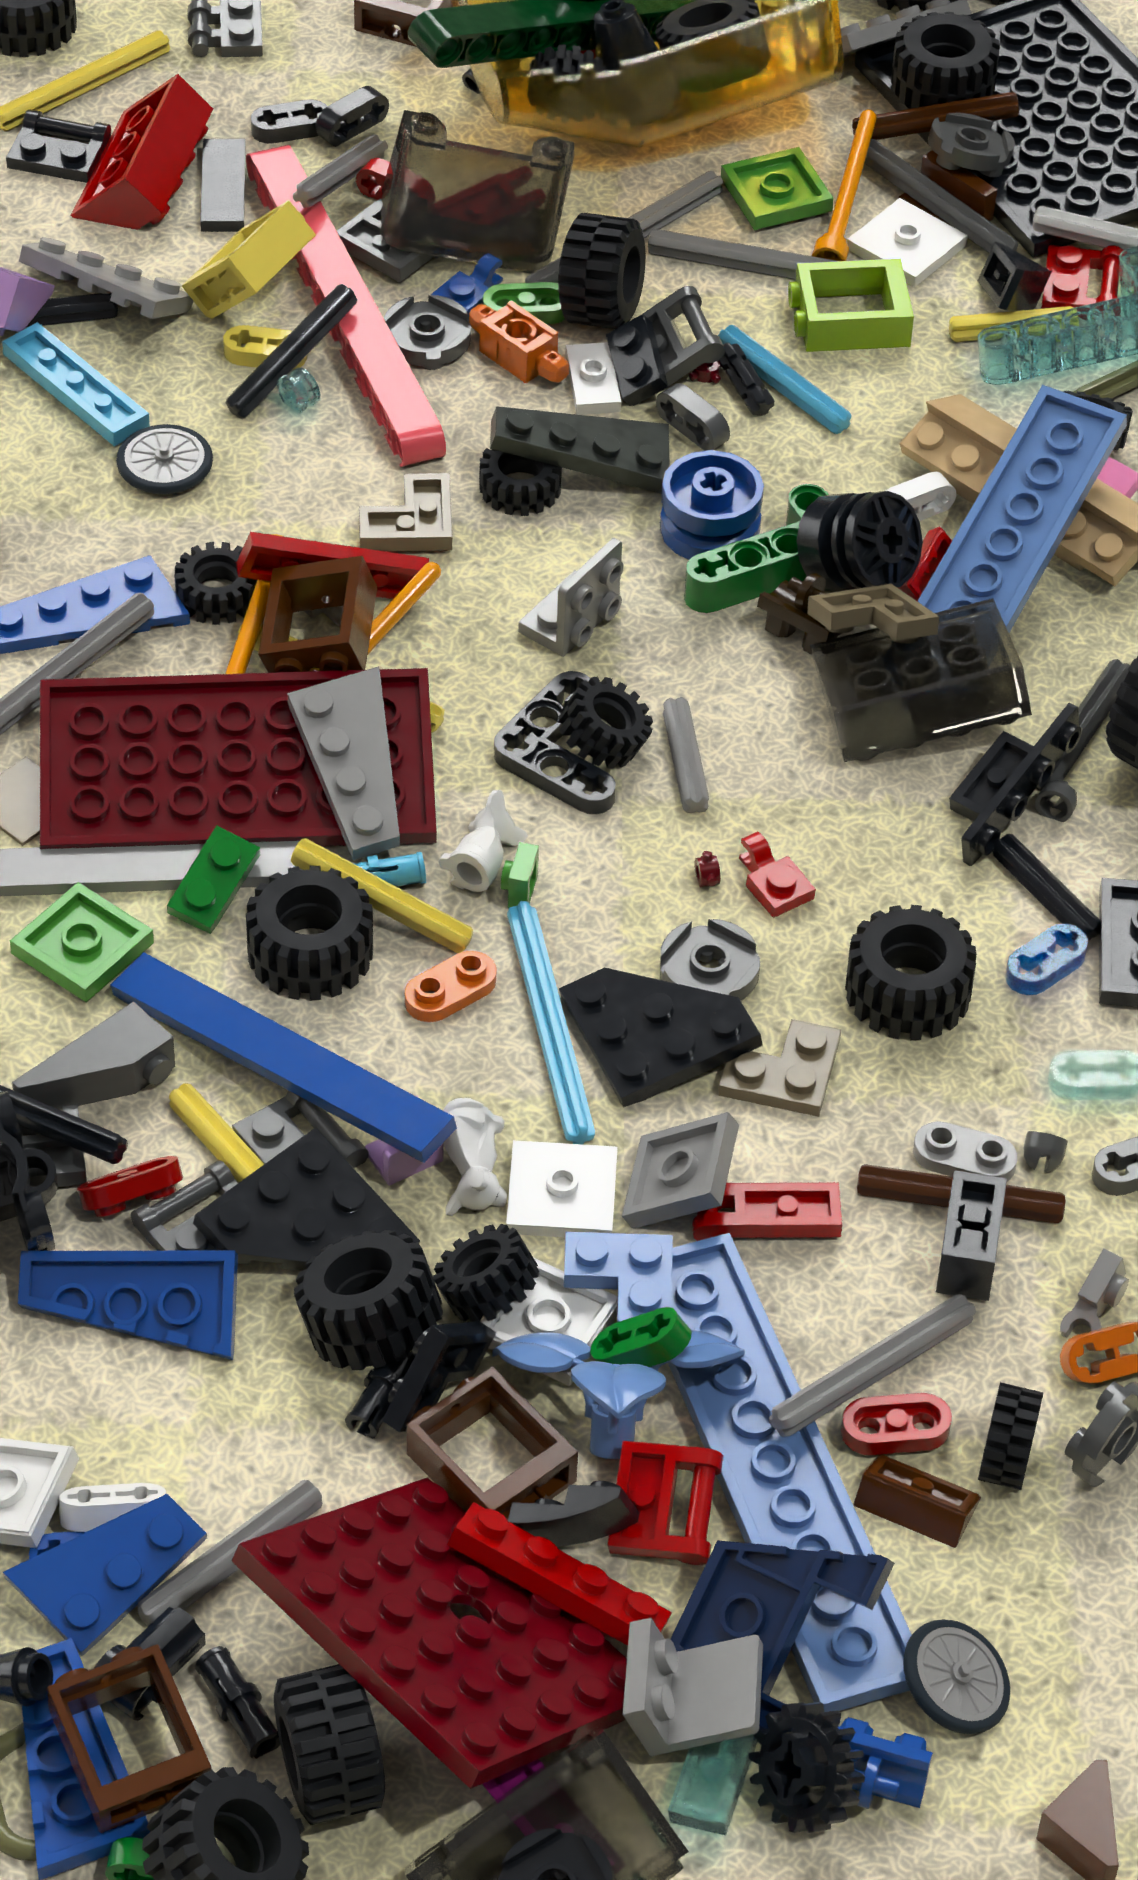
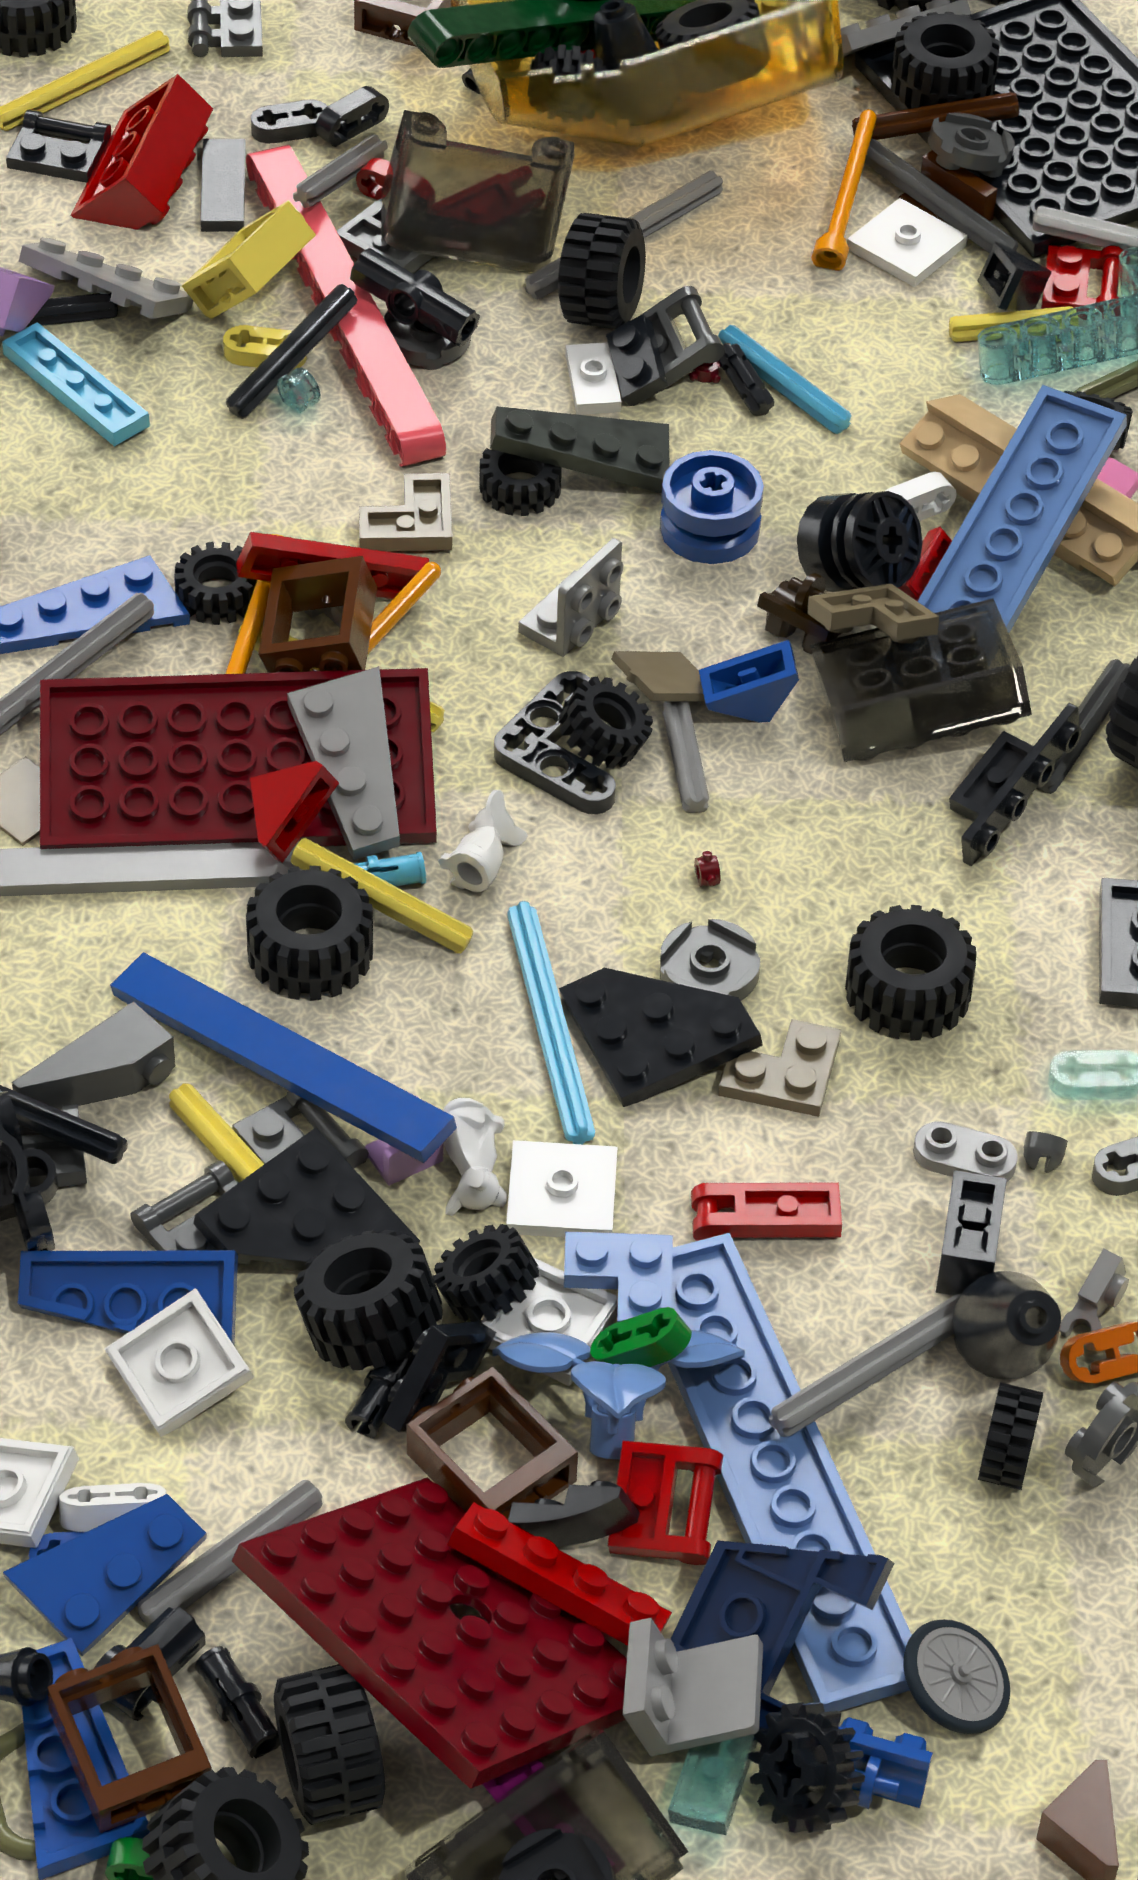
bright green plate [10,882,154,1002] -> none
red plate [77,1156,184,1217] -> none
wheel [116,424,213,494] -> none
green plate [167,825,260,934] -> none
orange plate [405,951,497,1022] -> none
blue plate [431,253,503,321] -> none
orange piece [469,300,569,383] -> none
bright green plate [483,282,565,324] -> none
bright green plate [501,842,539,908] -> none
light grey plate [622,1112,739,1228] -> none
light grey axle [648,229,837,280] -> none
dark grey beam [656,383,730,451] -> none
green beam [684,484,829,613] -> none
bright green plate [721,147,834,230] -> none
plate [739,831,816,918] -> none
lime window [788,259,914,352] -> none
red plate [841,1393,952,1455] -> none
reddish brown slope [854,1454,981,1548] -> none
reddish brown axle [857,1164,1066,1223] -> none
black axle [993,834,1101,943] -> none
clear blue beam [1005,923,1088,995] -> none
dark grey hinge [1035,780,1077,822] -> none
none -> white plate [104,1288,254,1437]
none -> red slope [250,761,339,863]
none -> black piece [350,248,480,347]
none -> dark tan piece [611,651,705,701]
none -> blue slope [699,640,799,723]
none -> black cone [952,1271,1061,1379]

